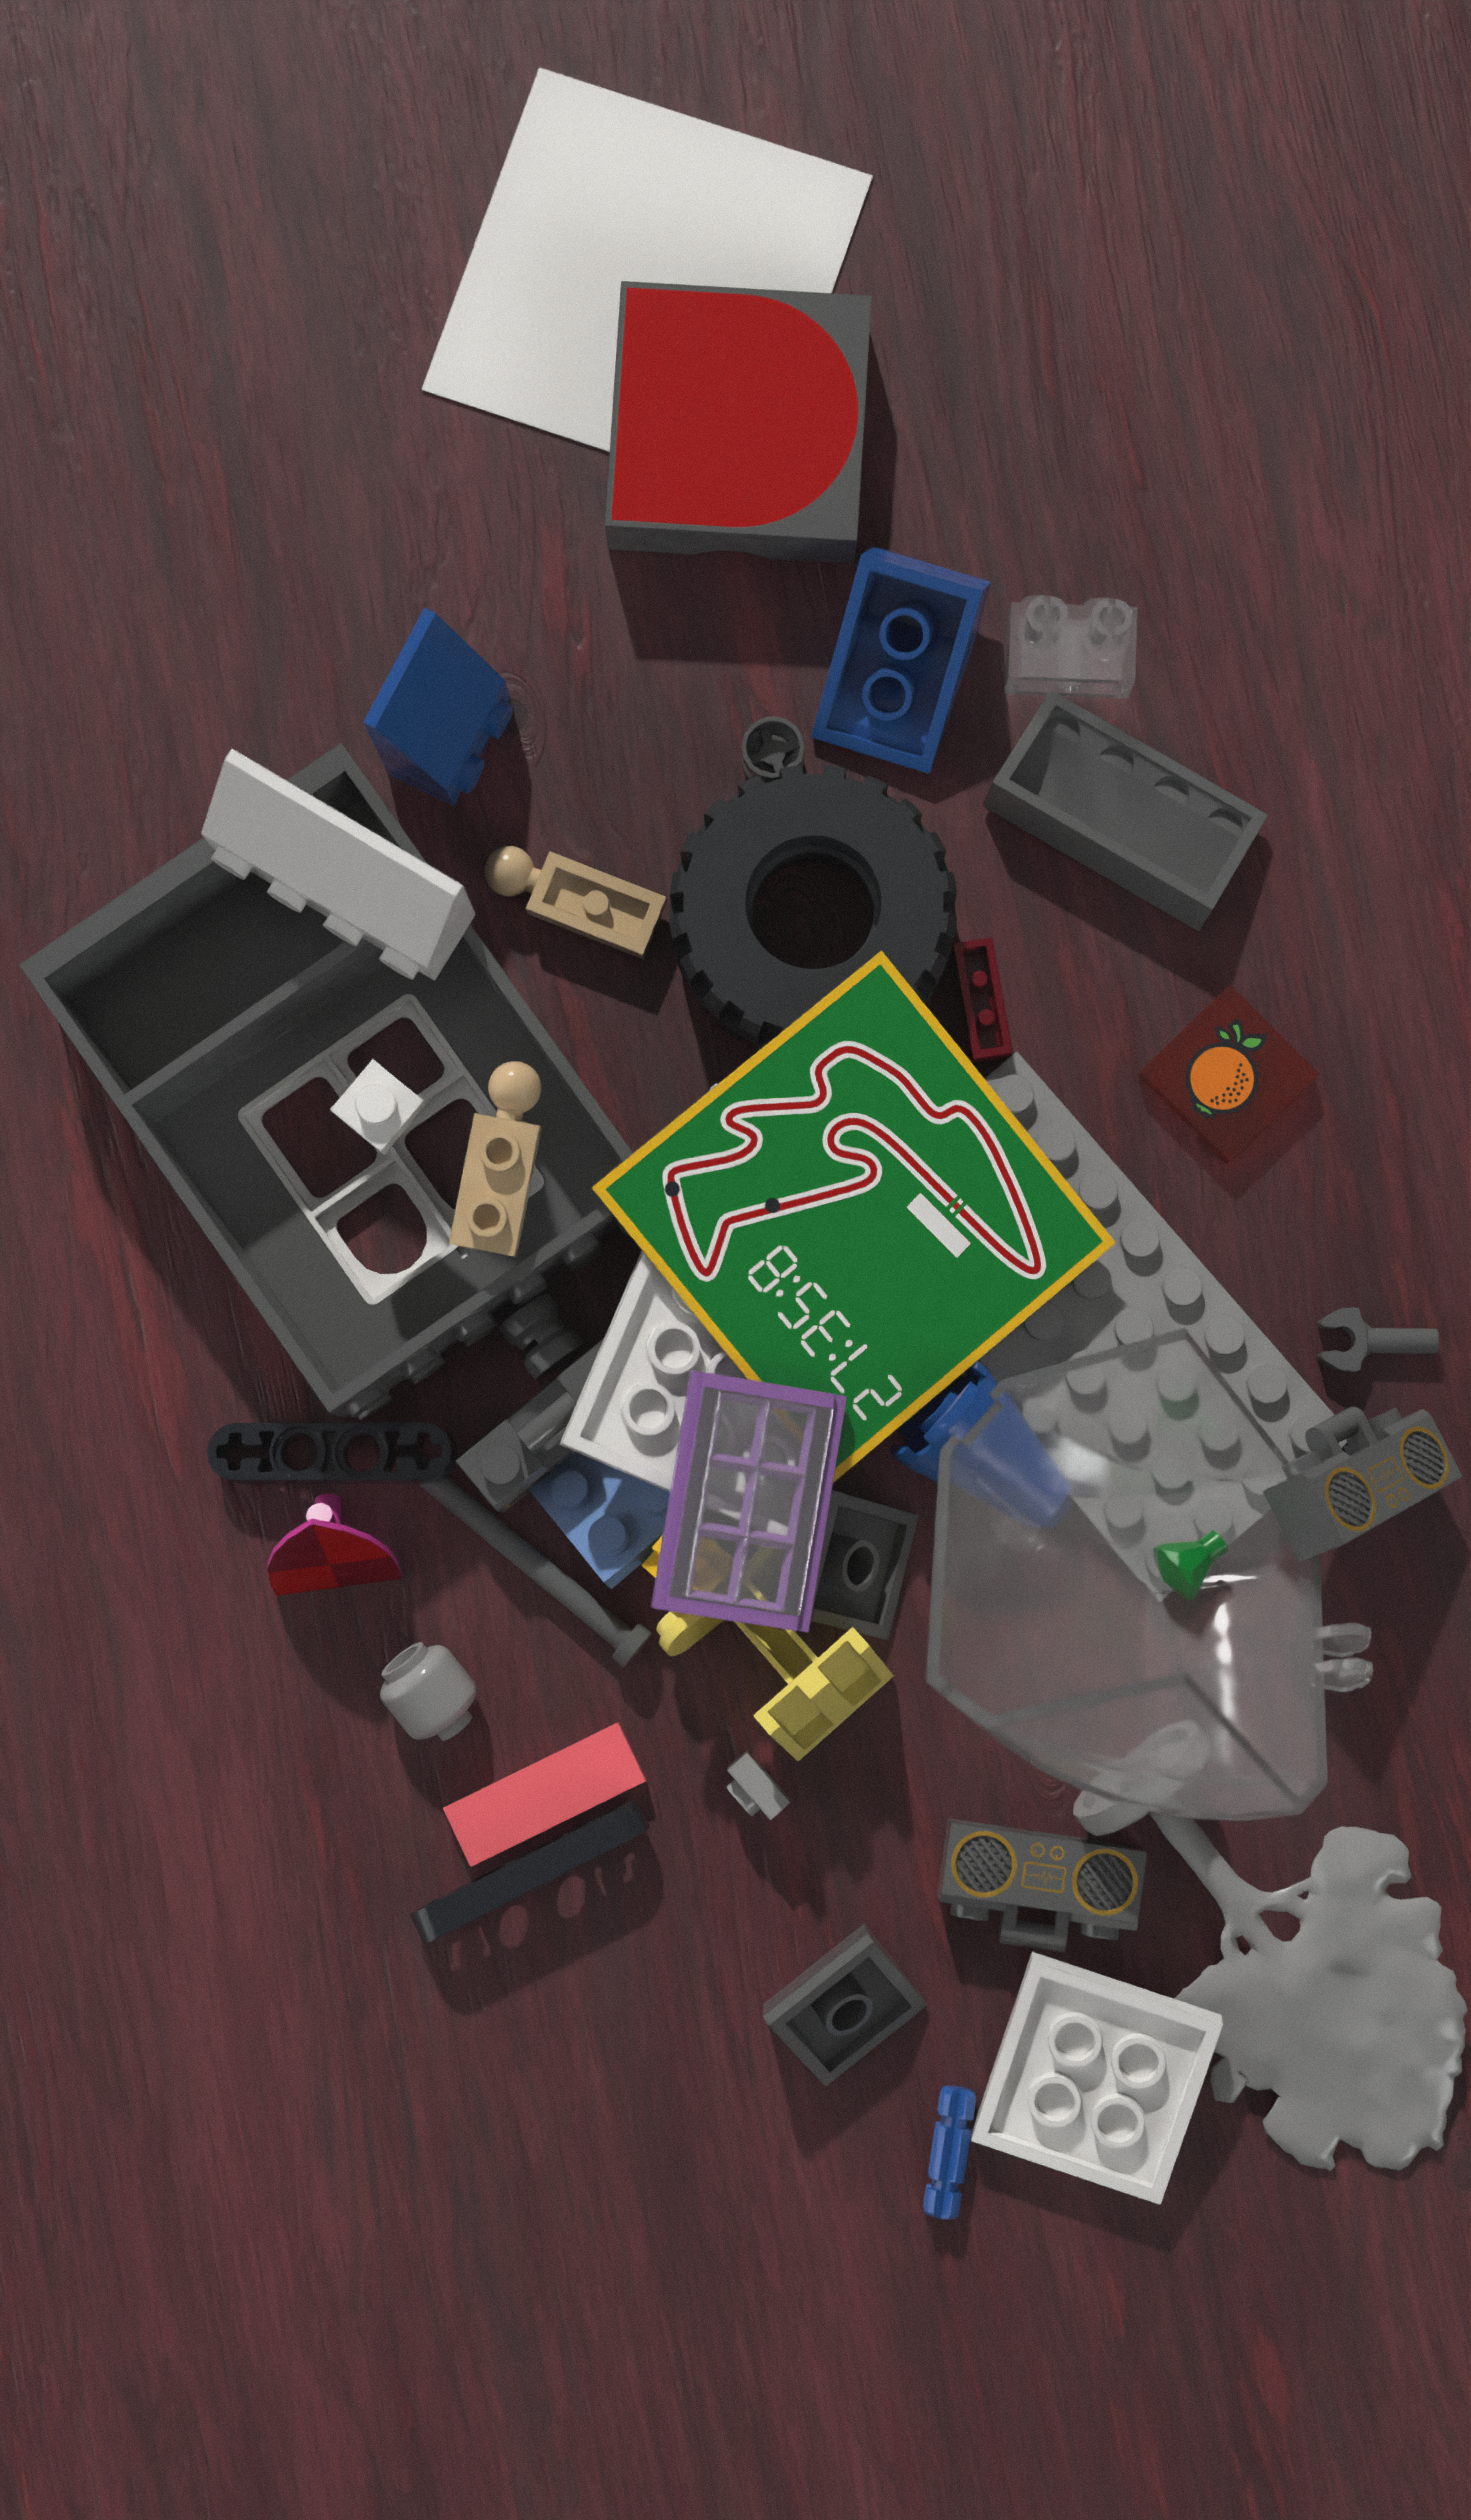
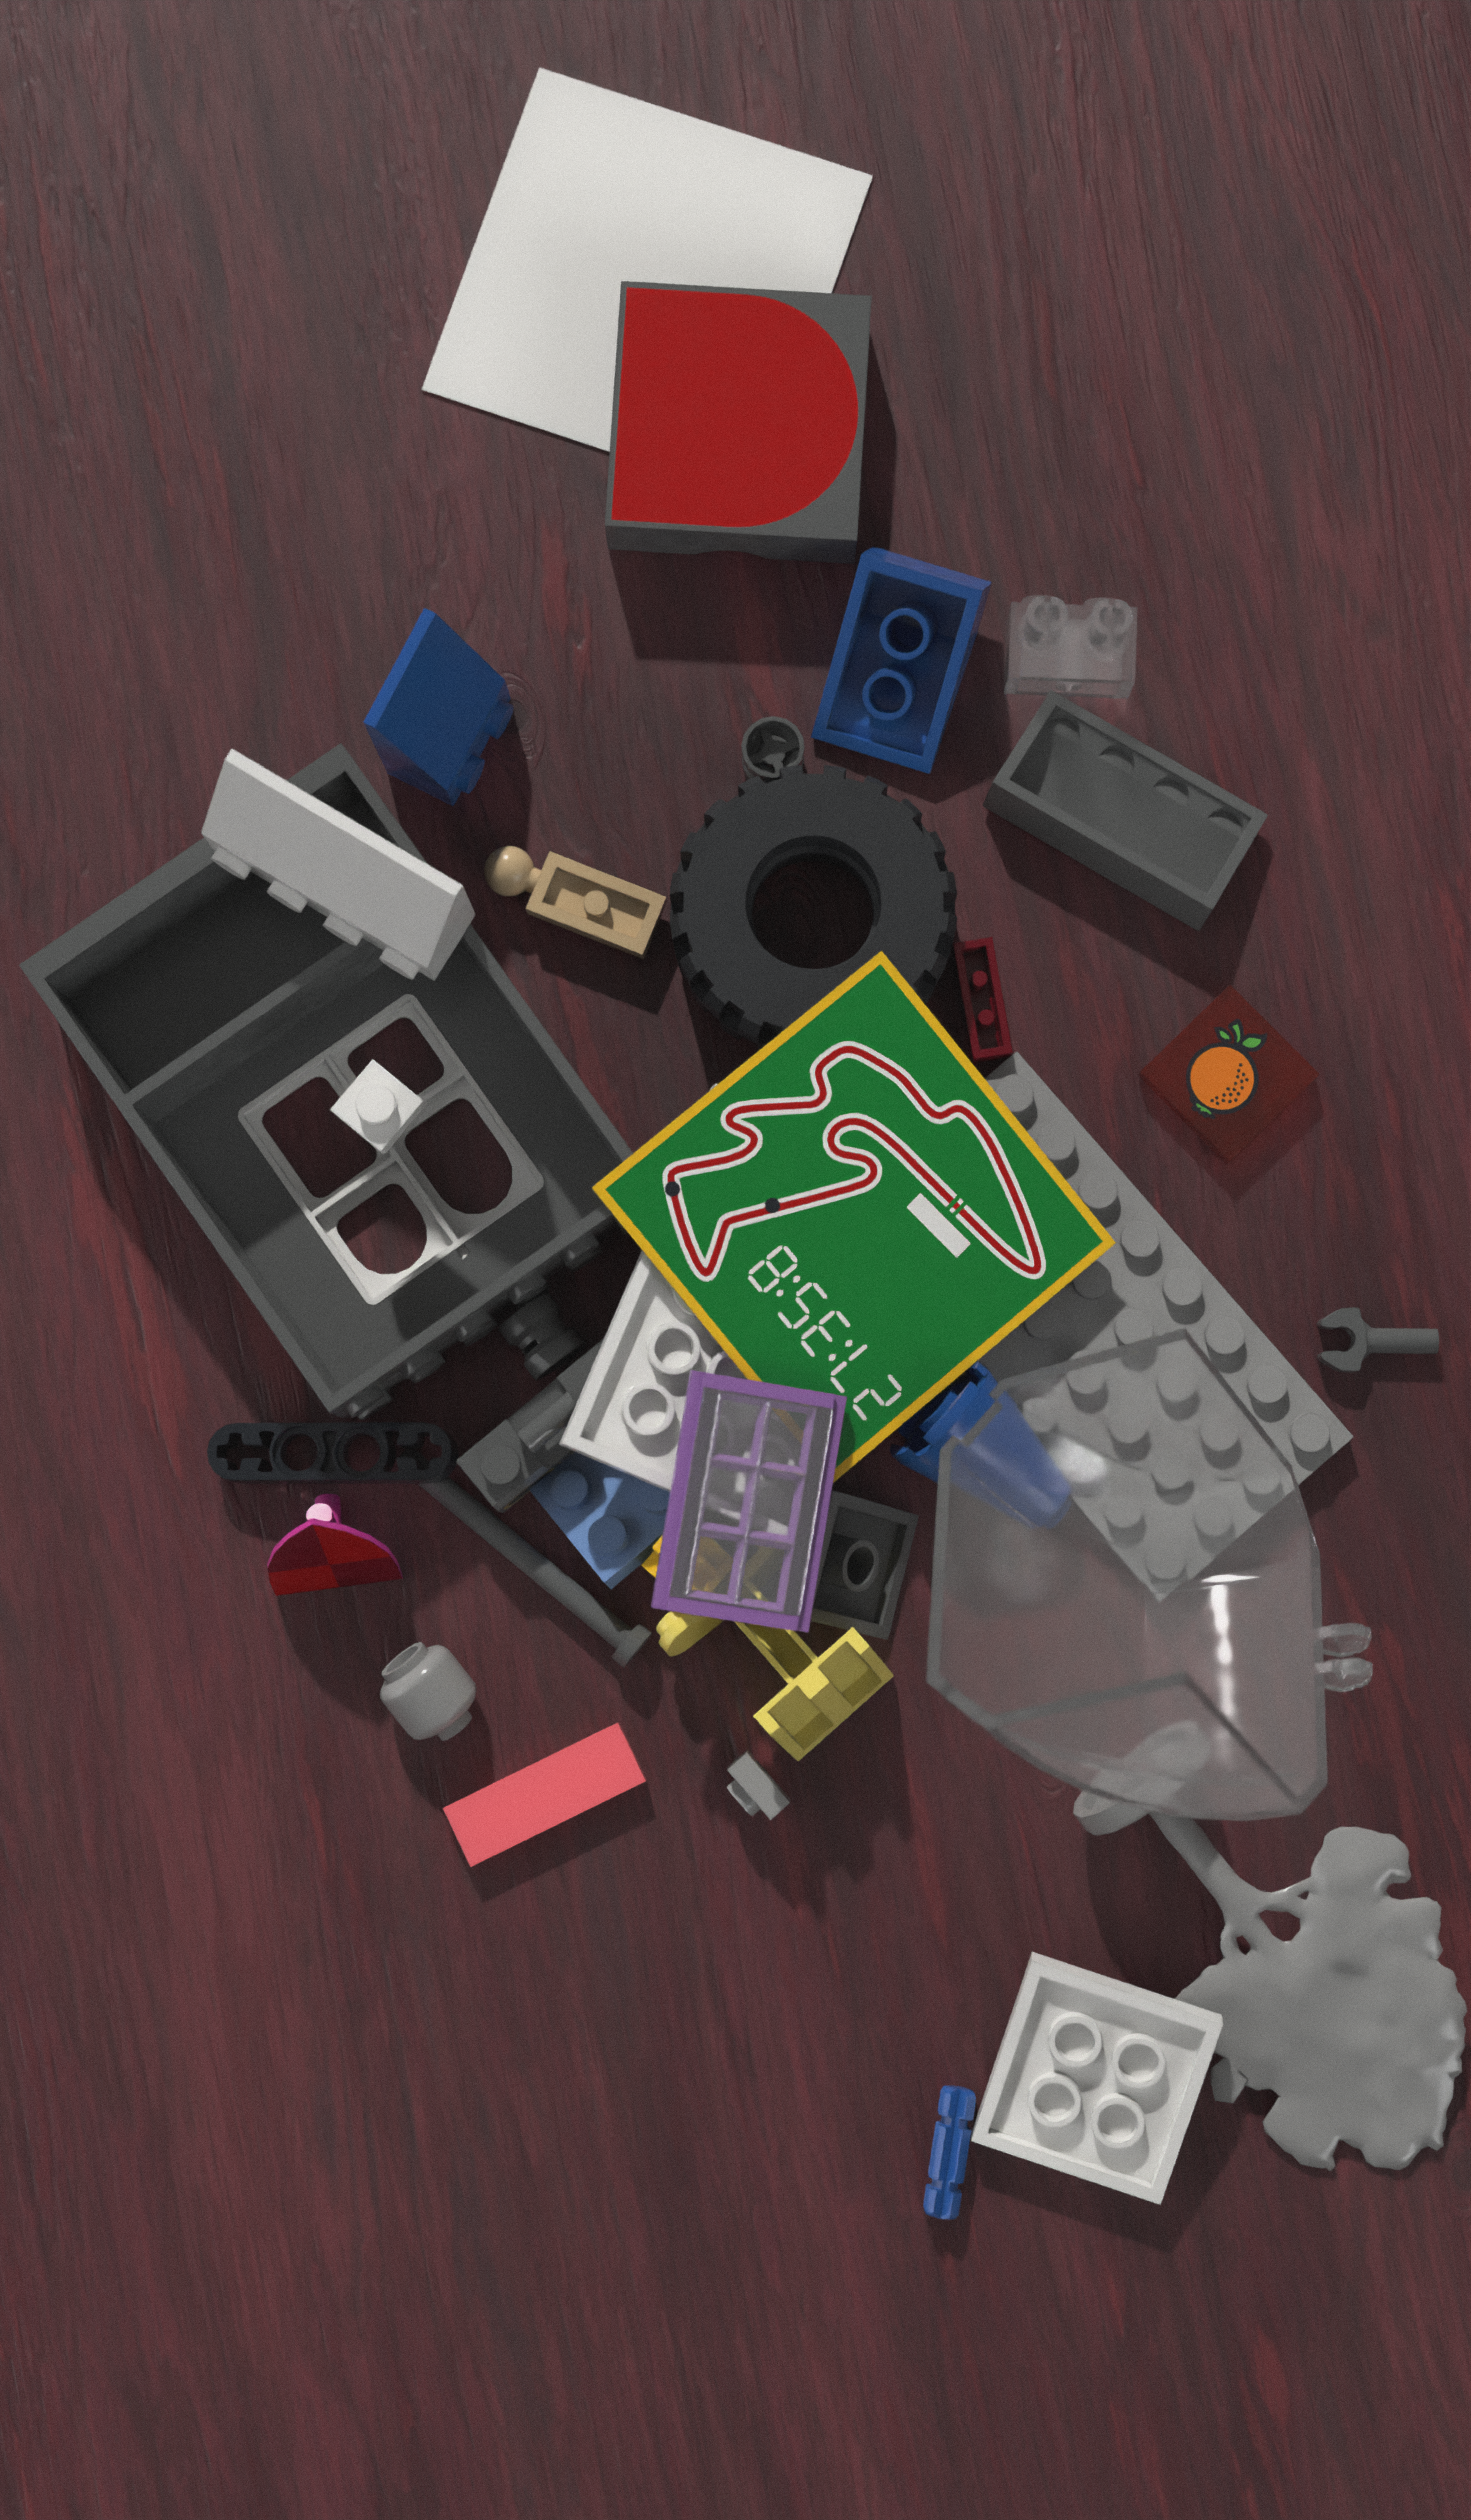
black beam [409,1798,650,1944] -> none
tan plate [449,1061,542,1257] -> none
dark grey slope [763,1923,927,2087] -> none
dark grey piece [937,1818,1147,1953] -> none
green rock [1153,1530,1228,1601] -> none
dark grey piece [1263,1406,1463,1562] -> none

